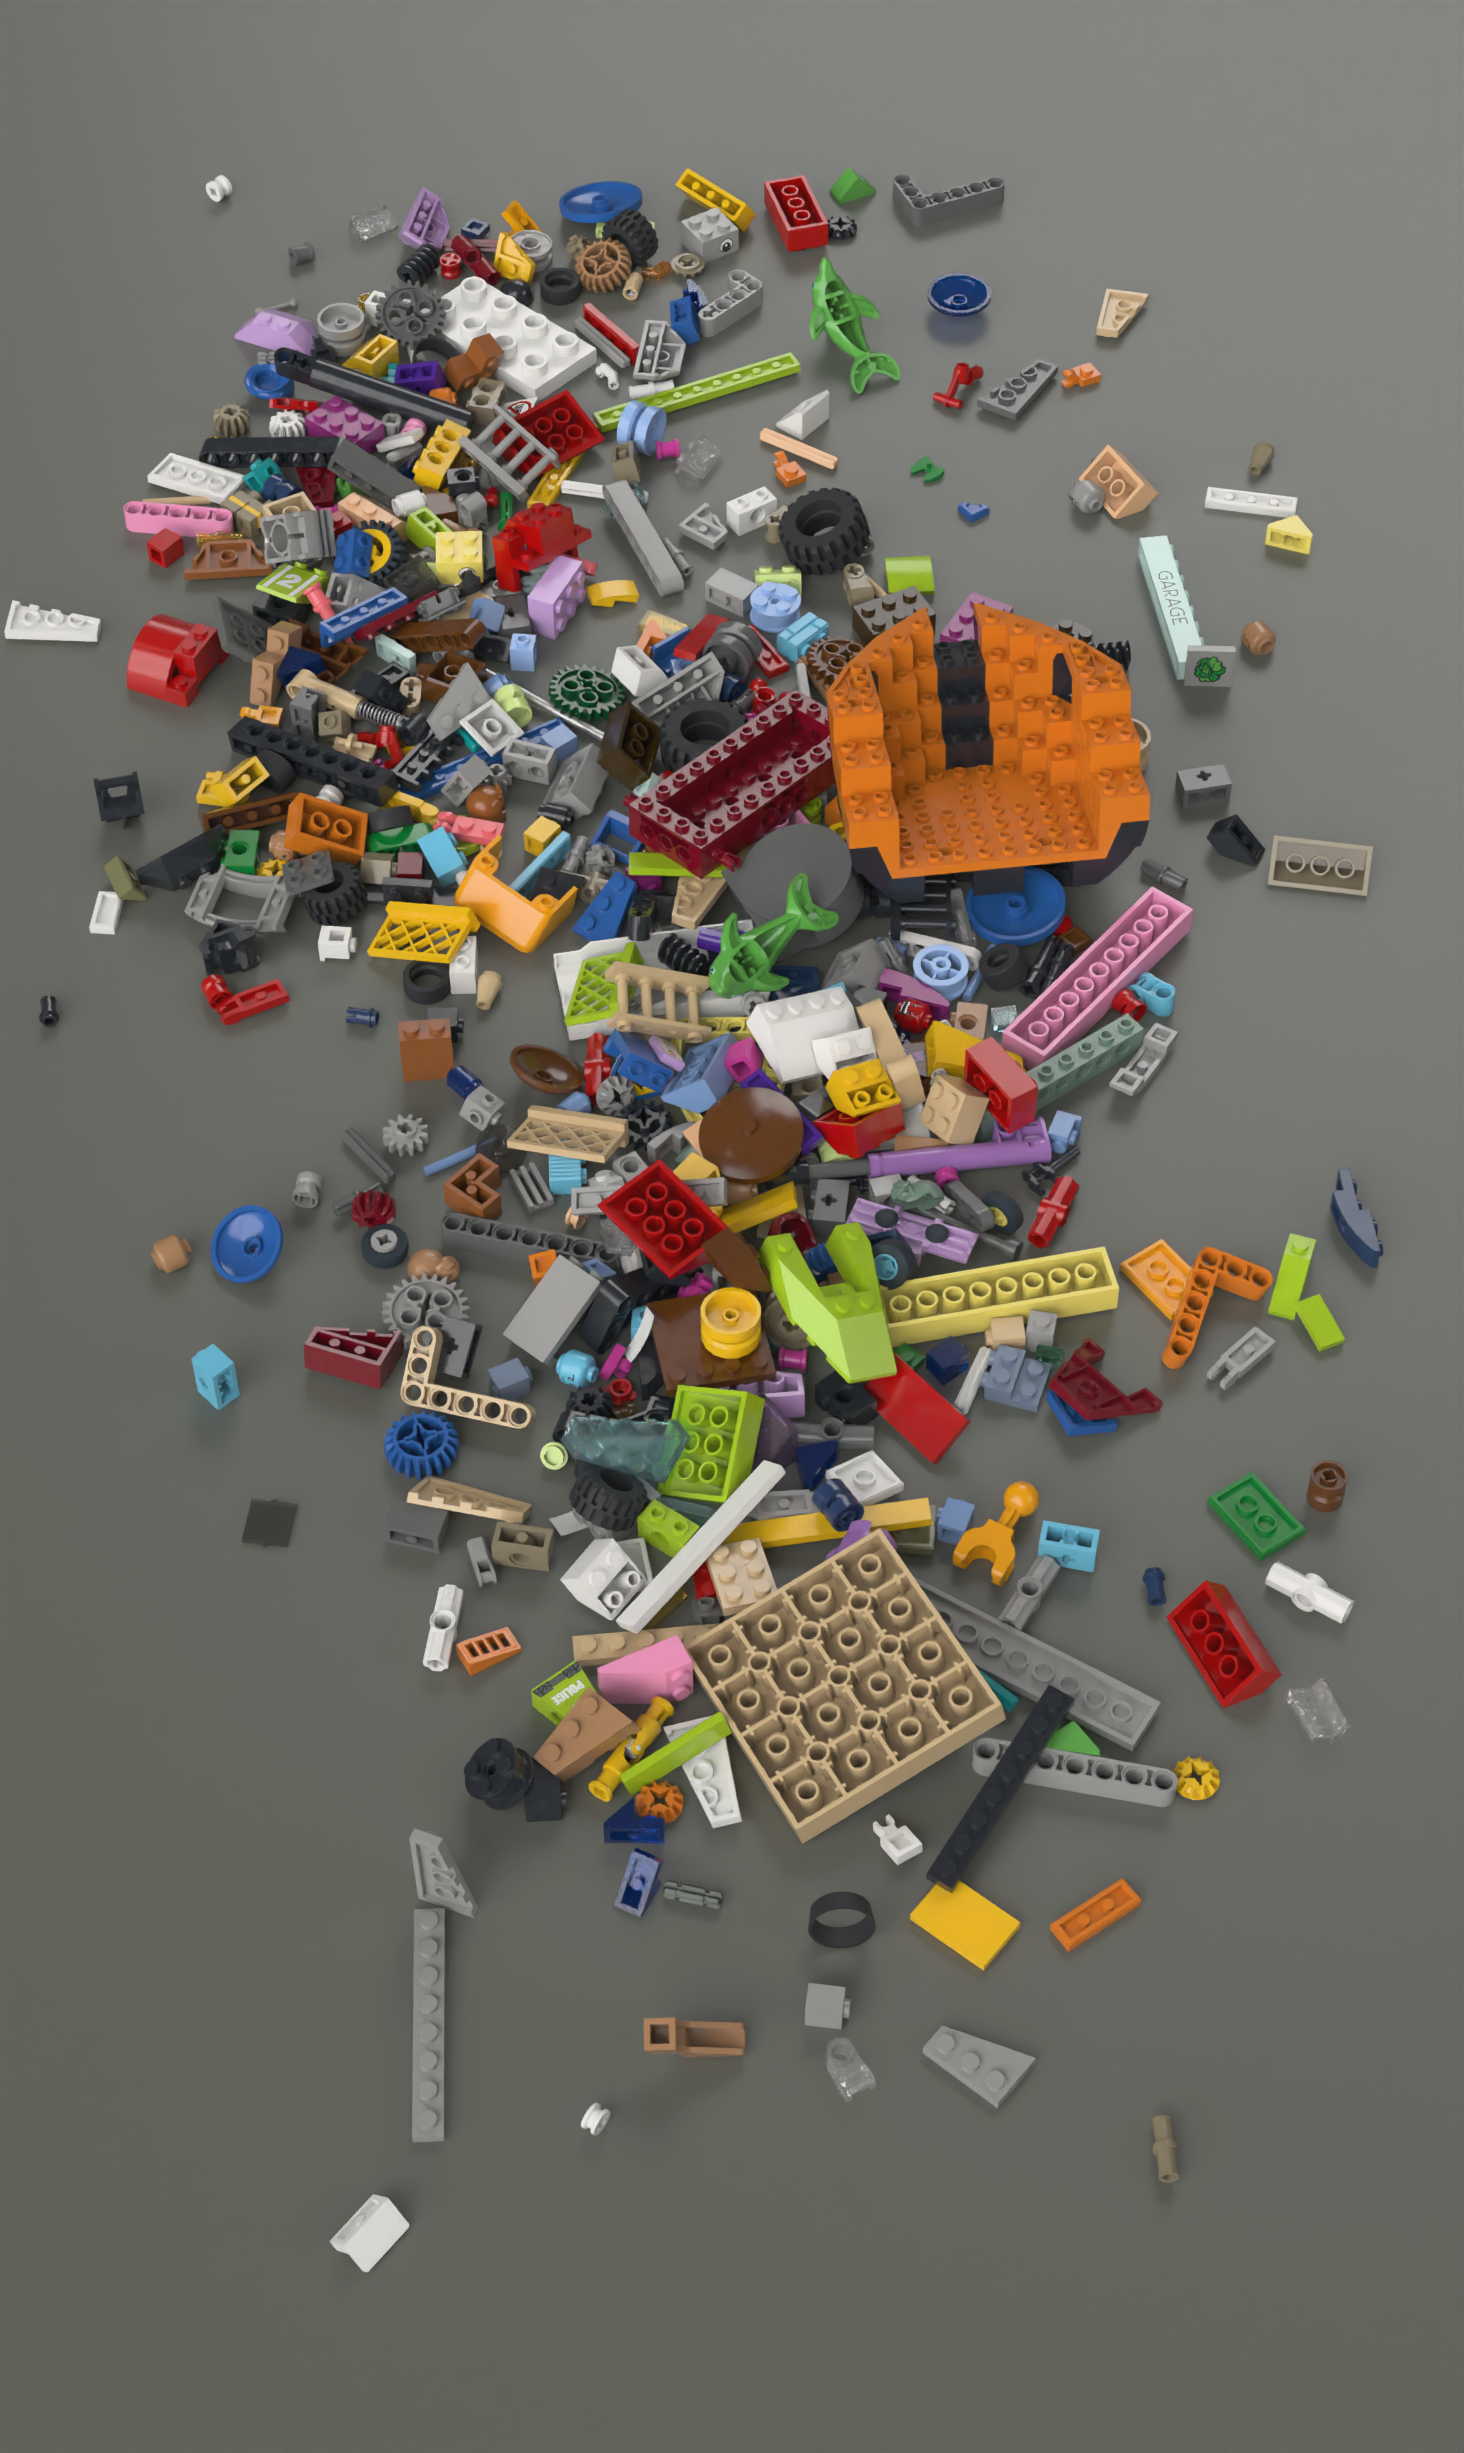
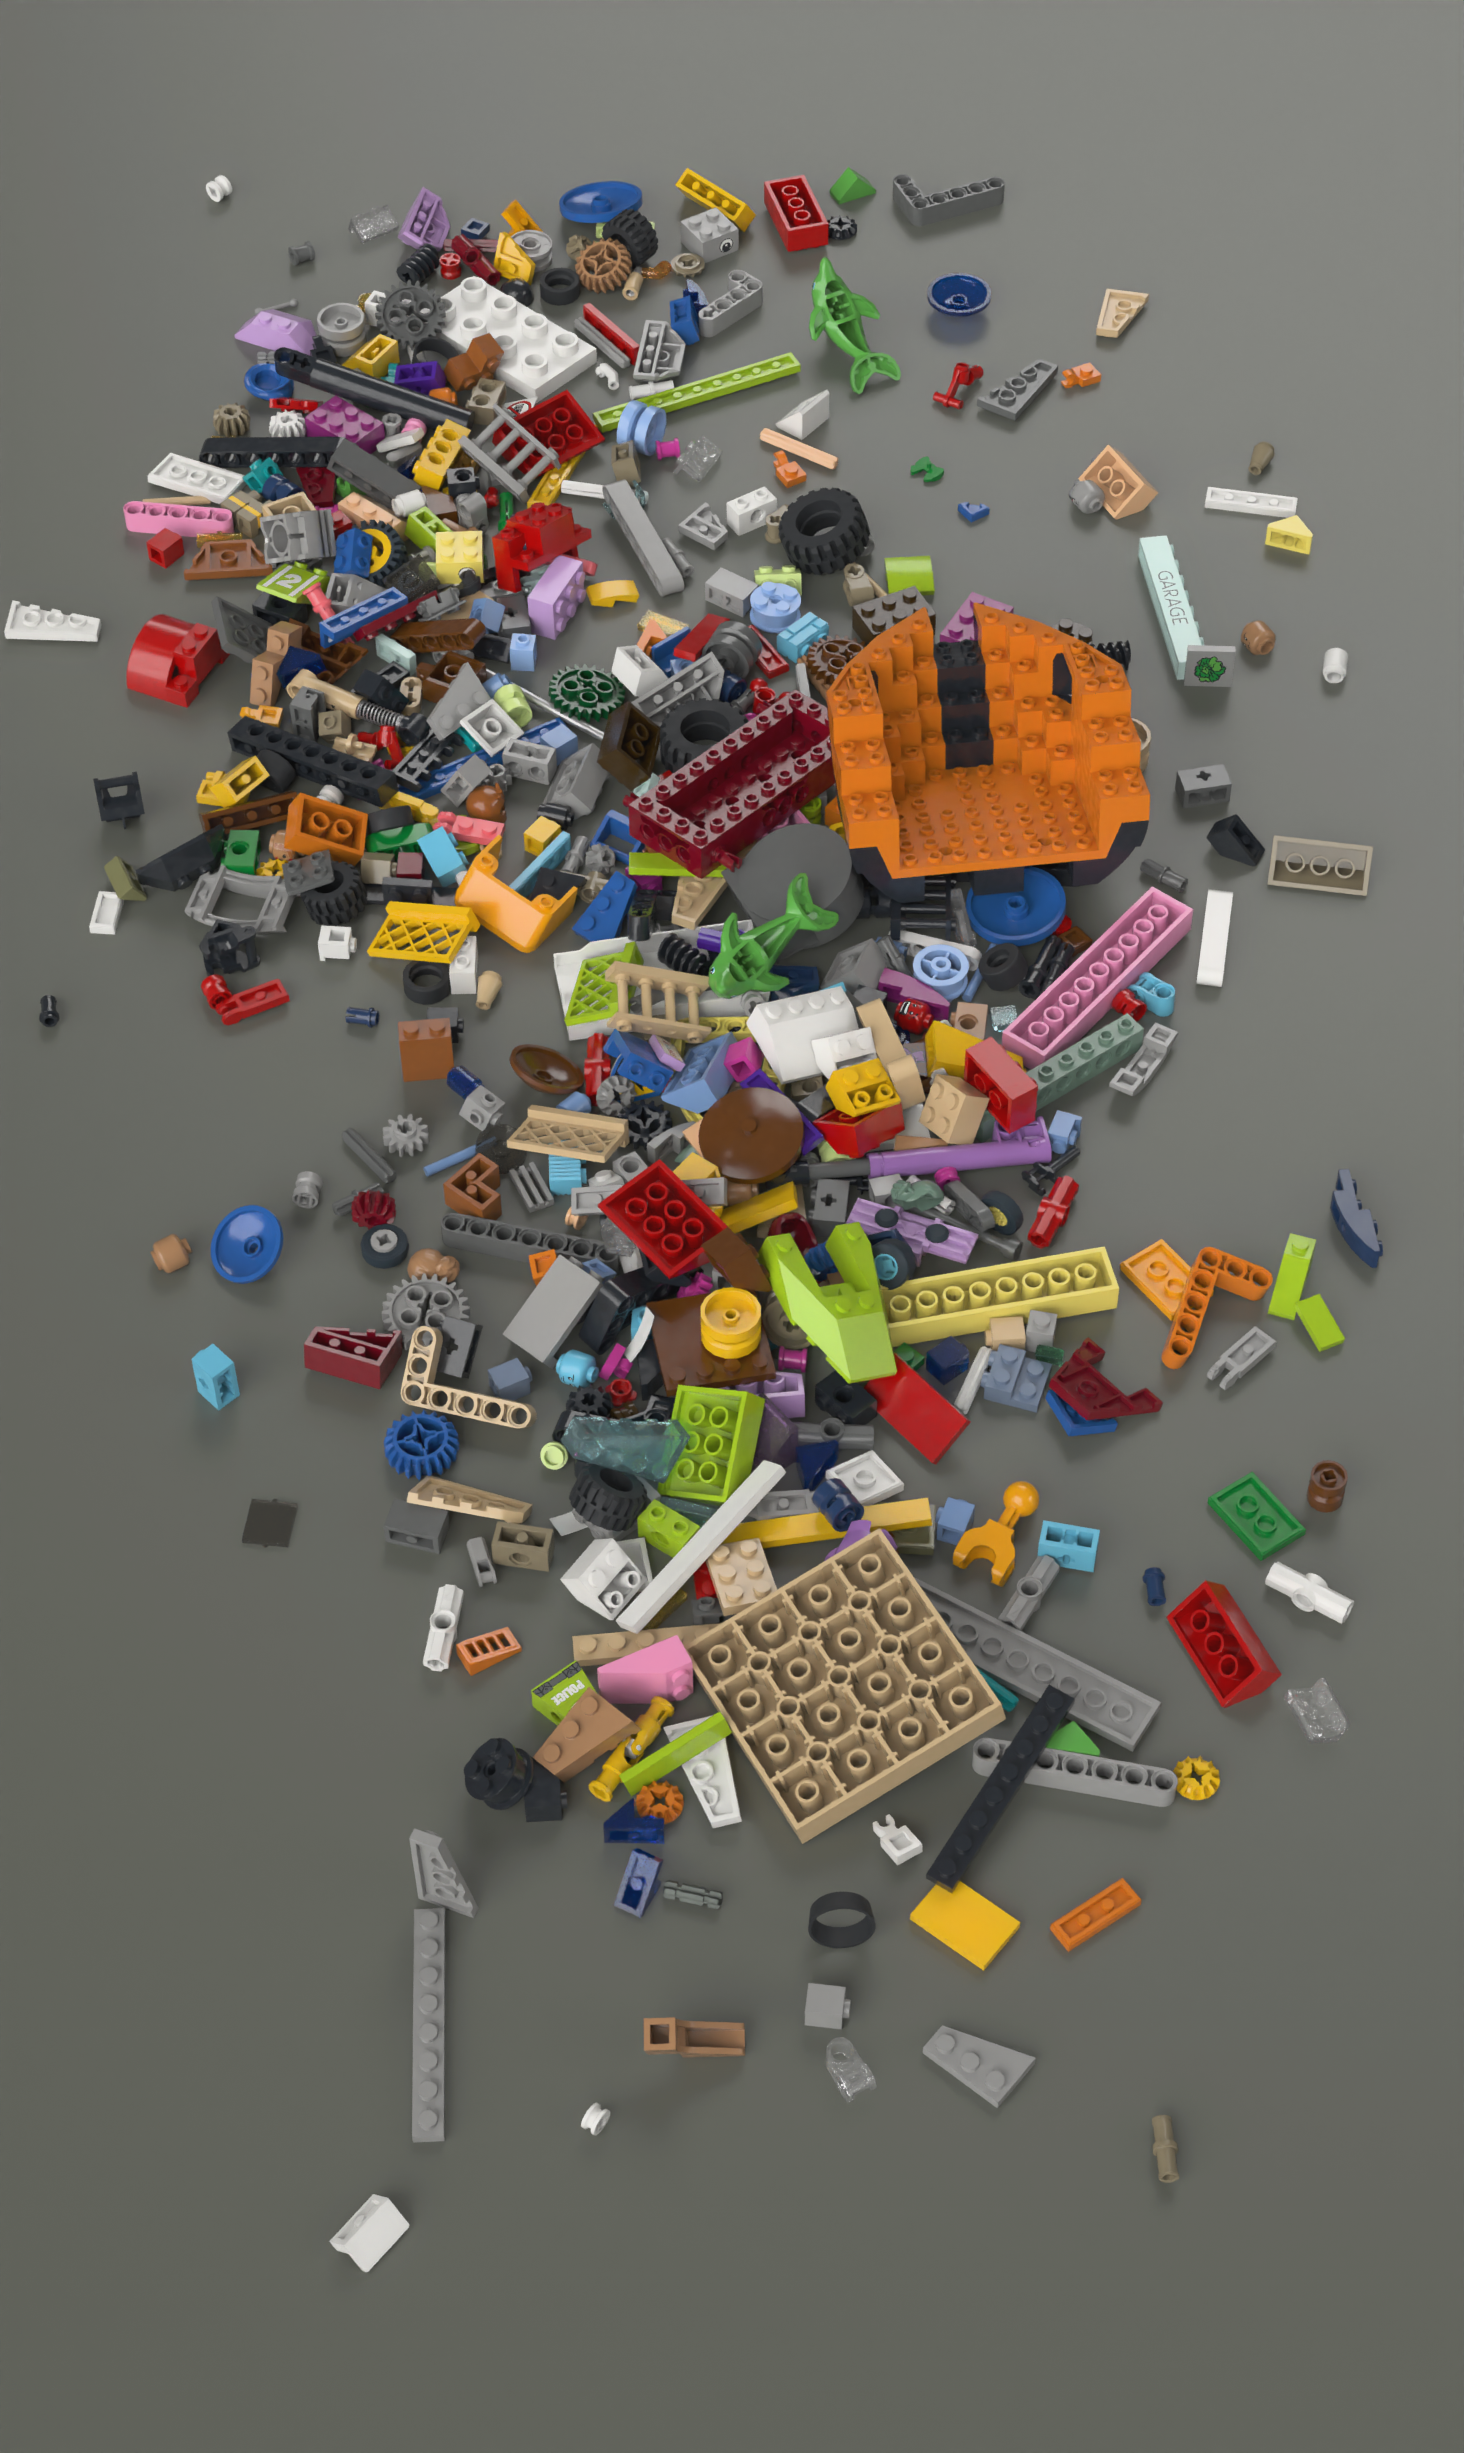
none -> white beam [1196,889,1233,987]
none -> white brick [1323,648,1348,683]

